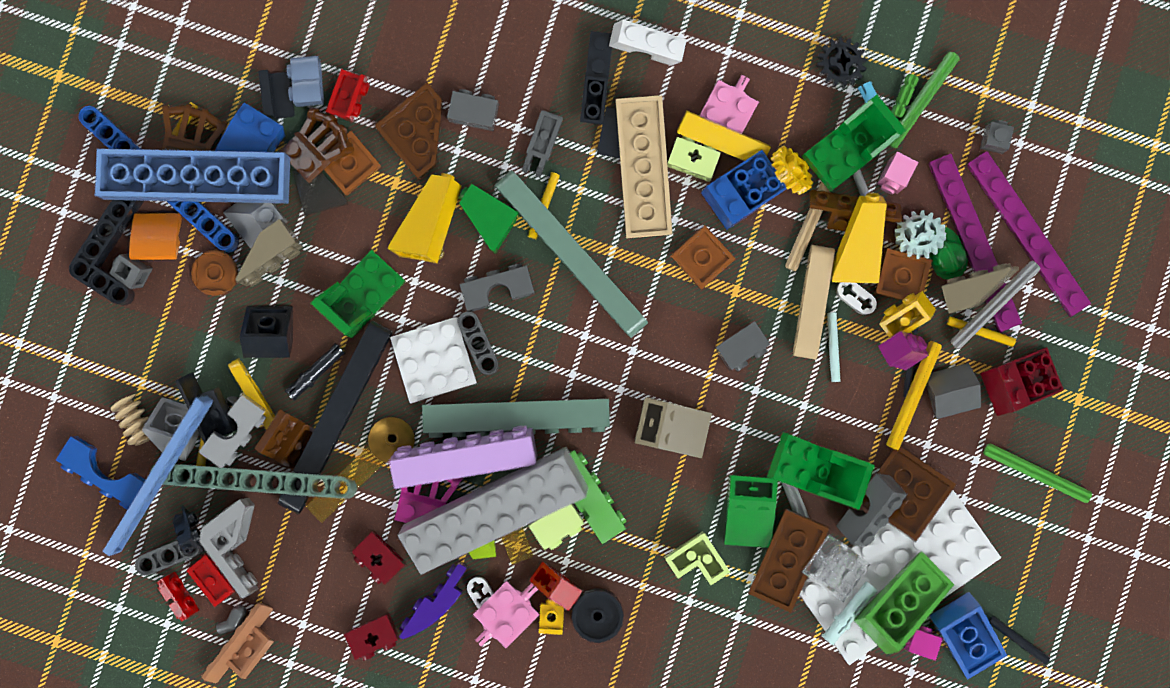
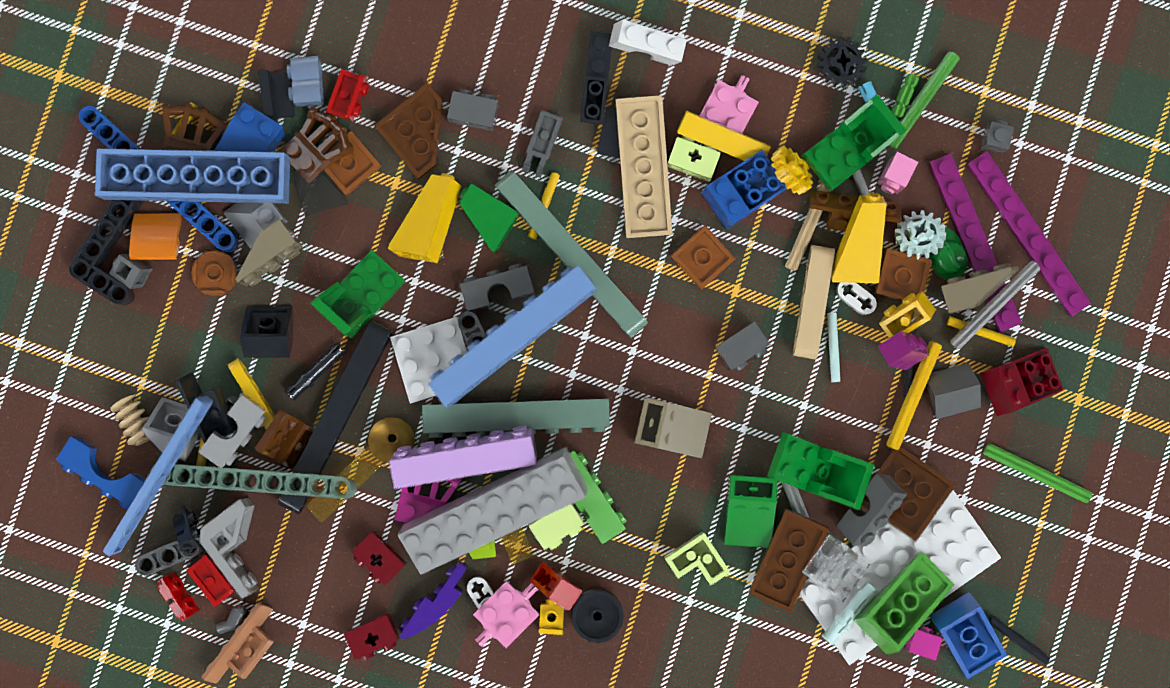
none -> medium blue brick [428,266,596,408]

